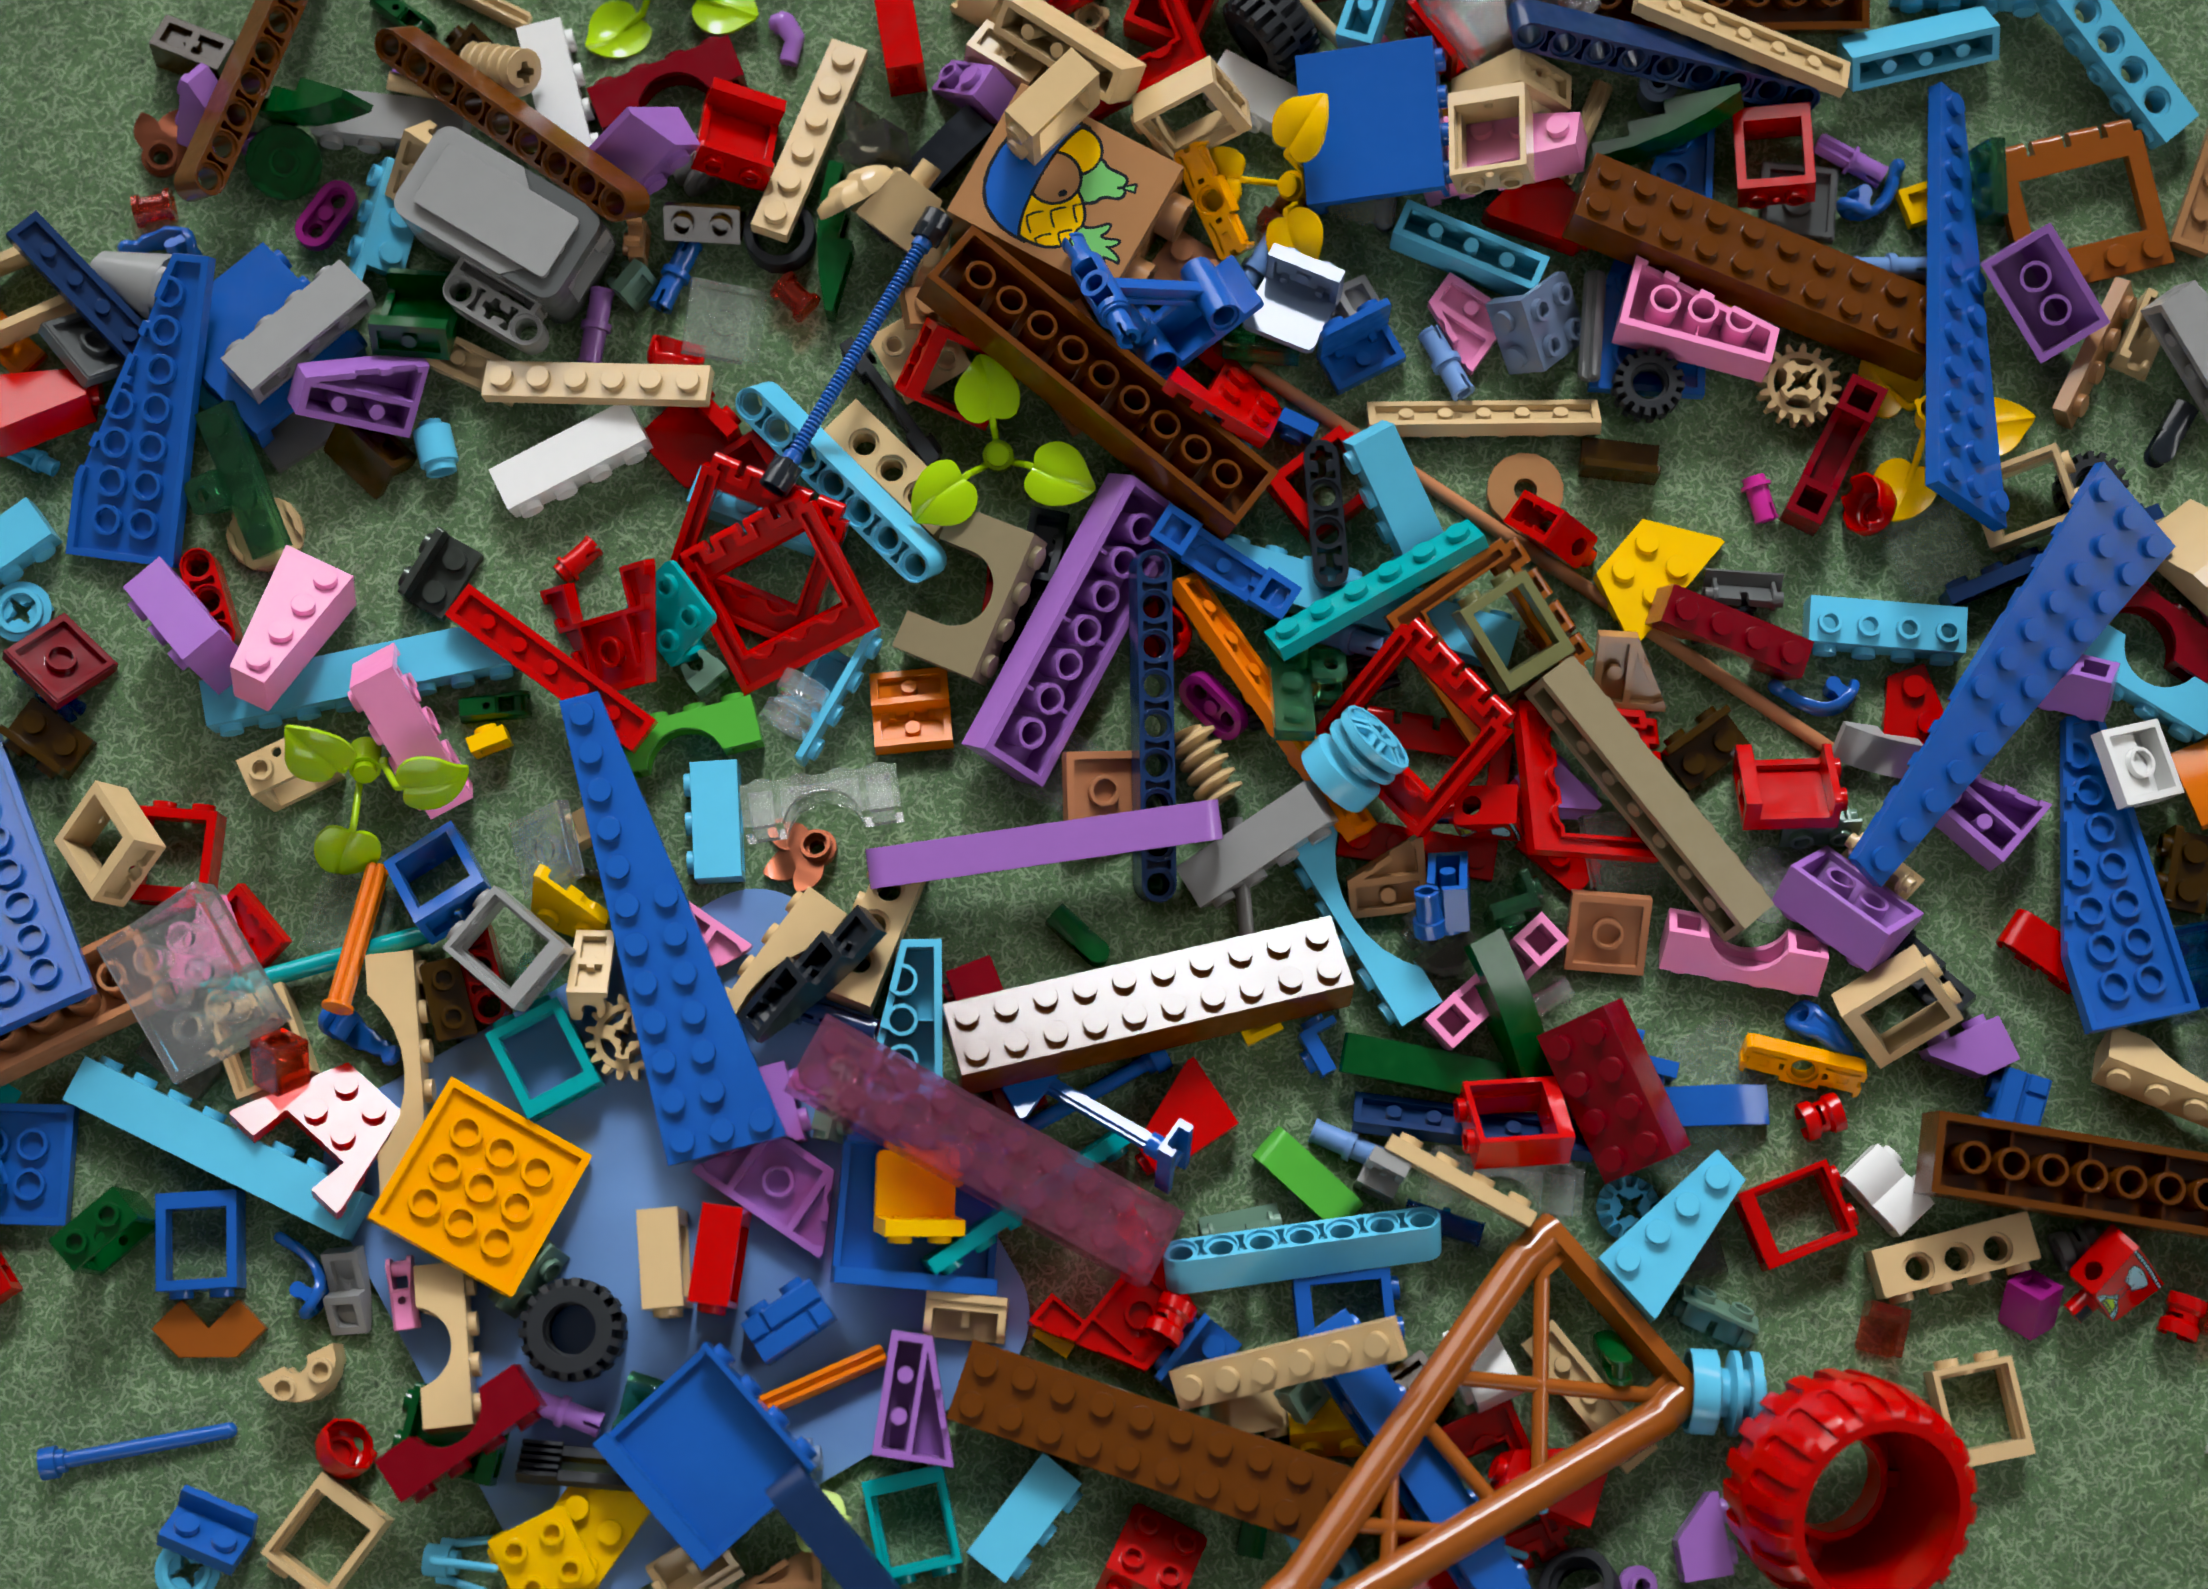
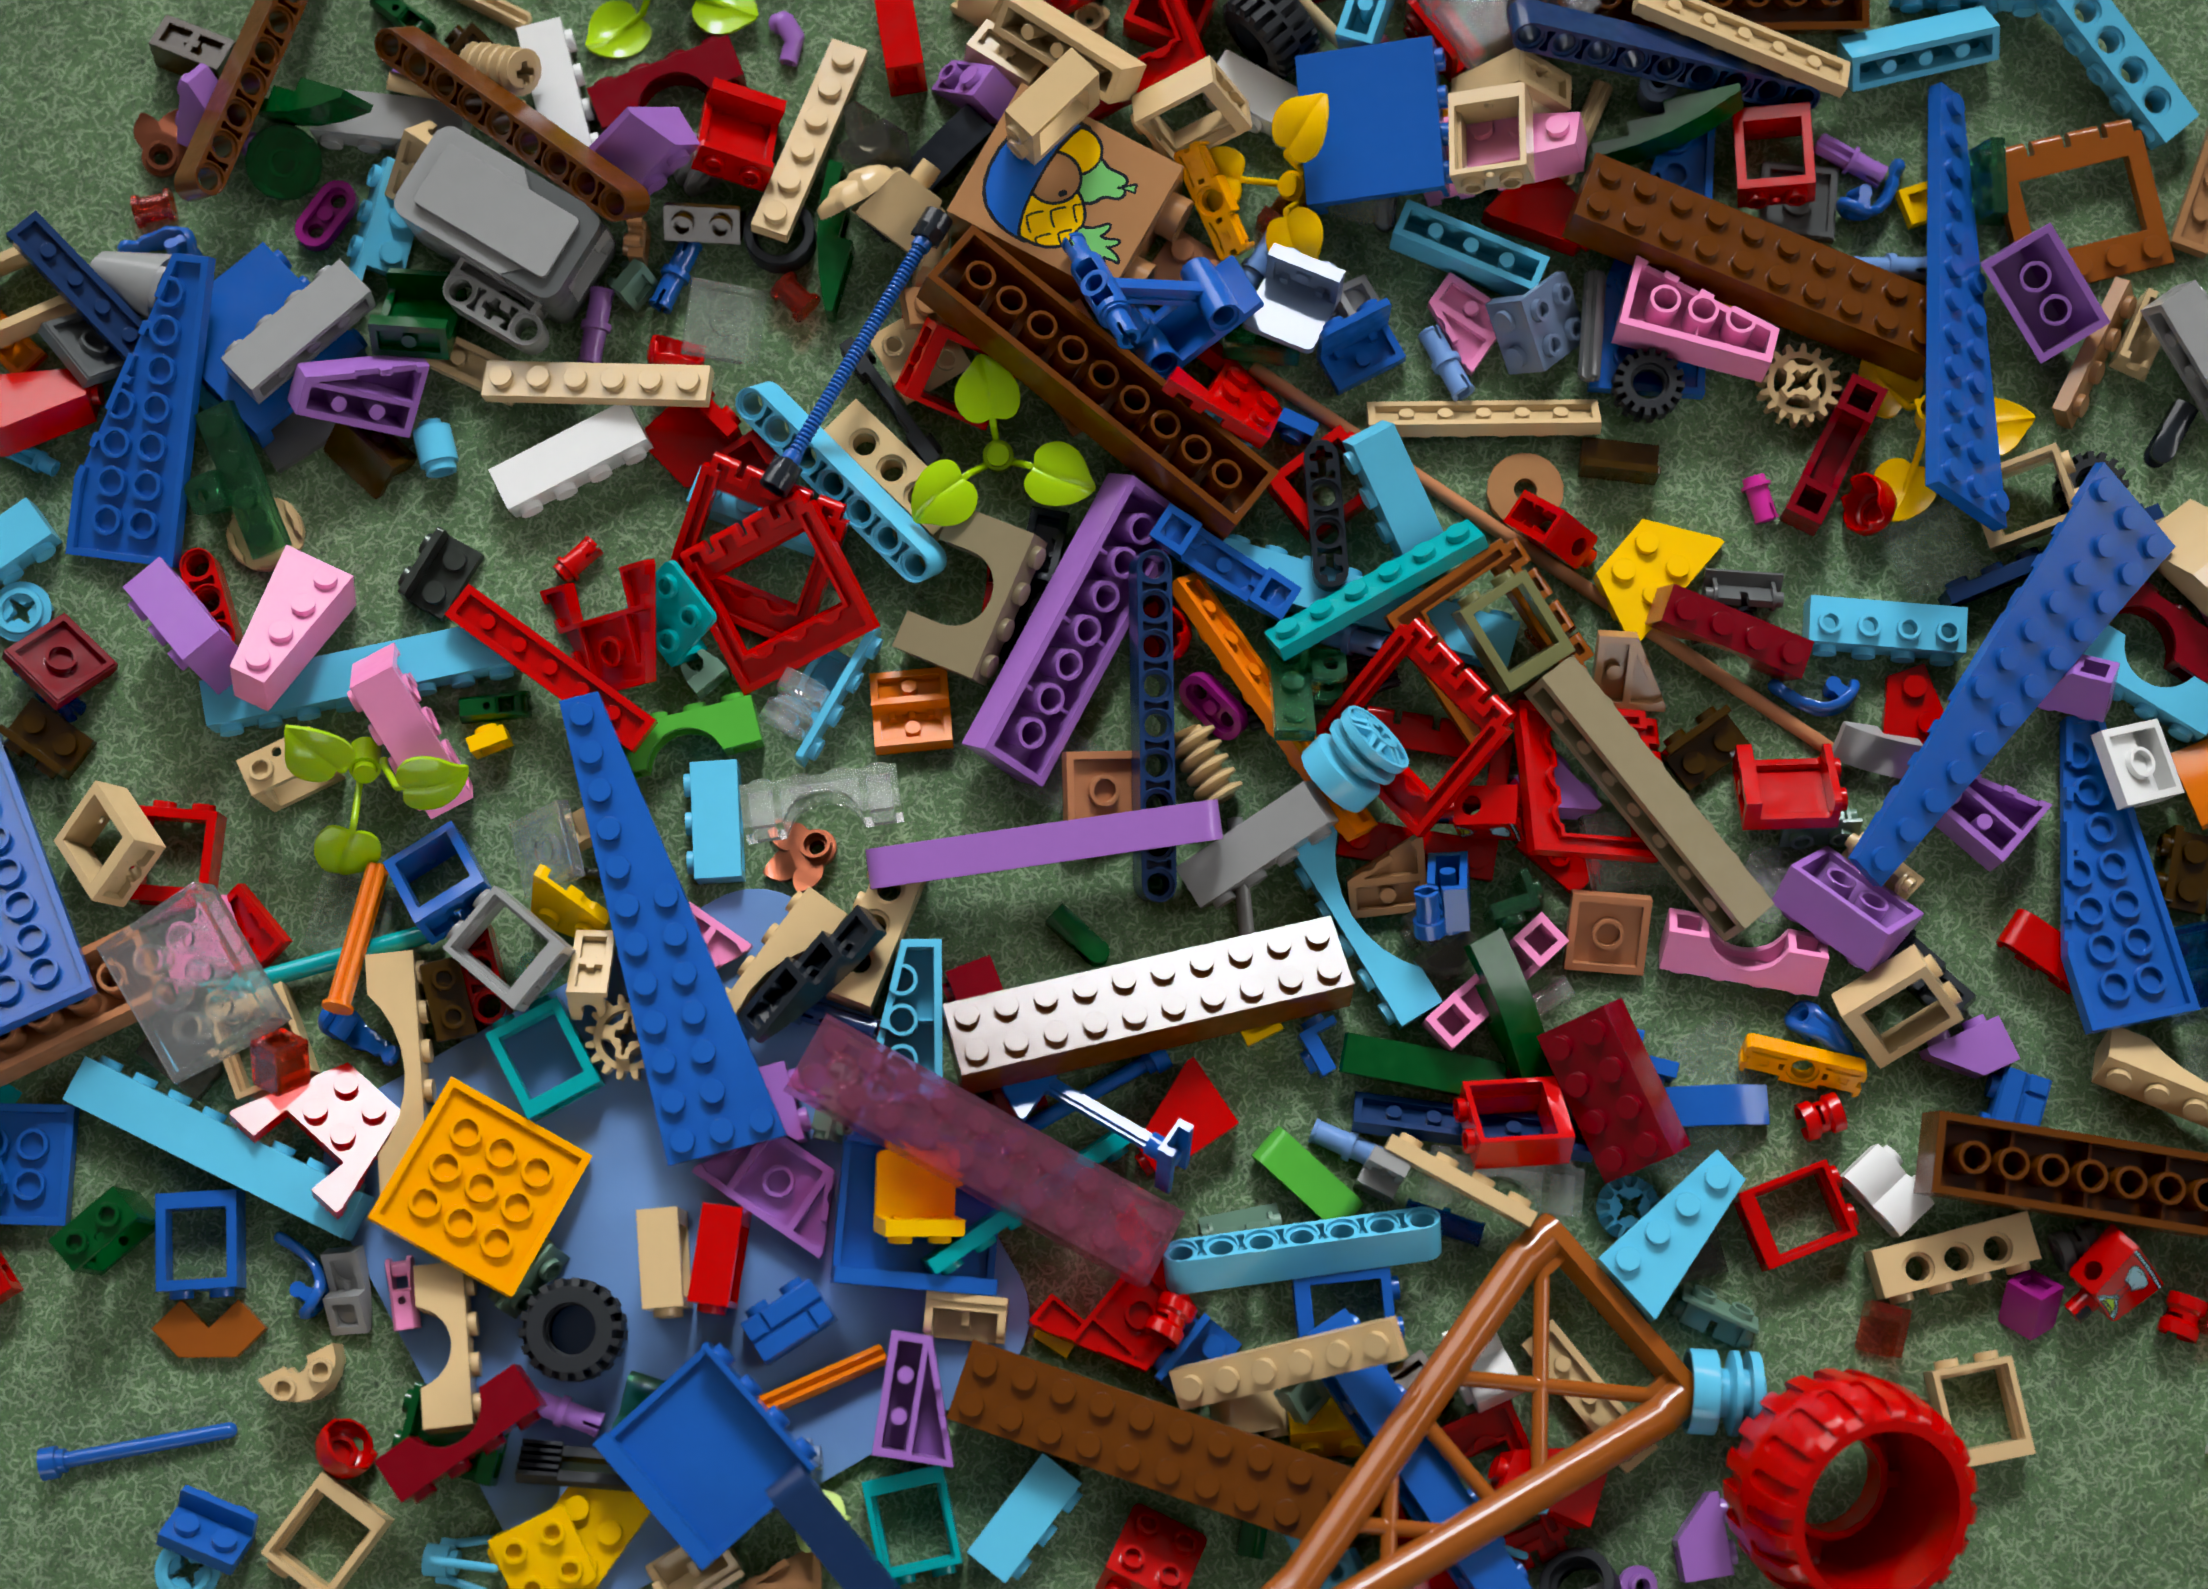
dark green bar [1593,1330,1633,1386] -> none

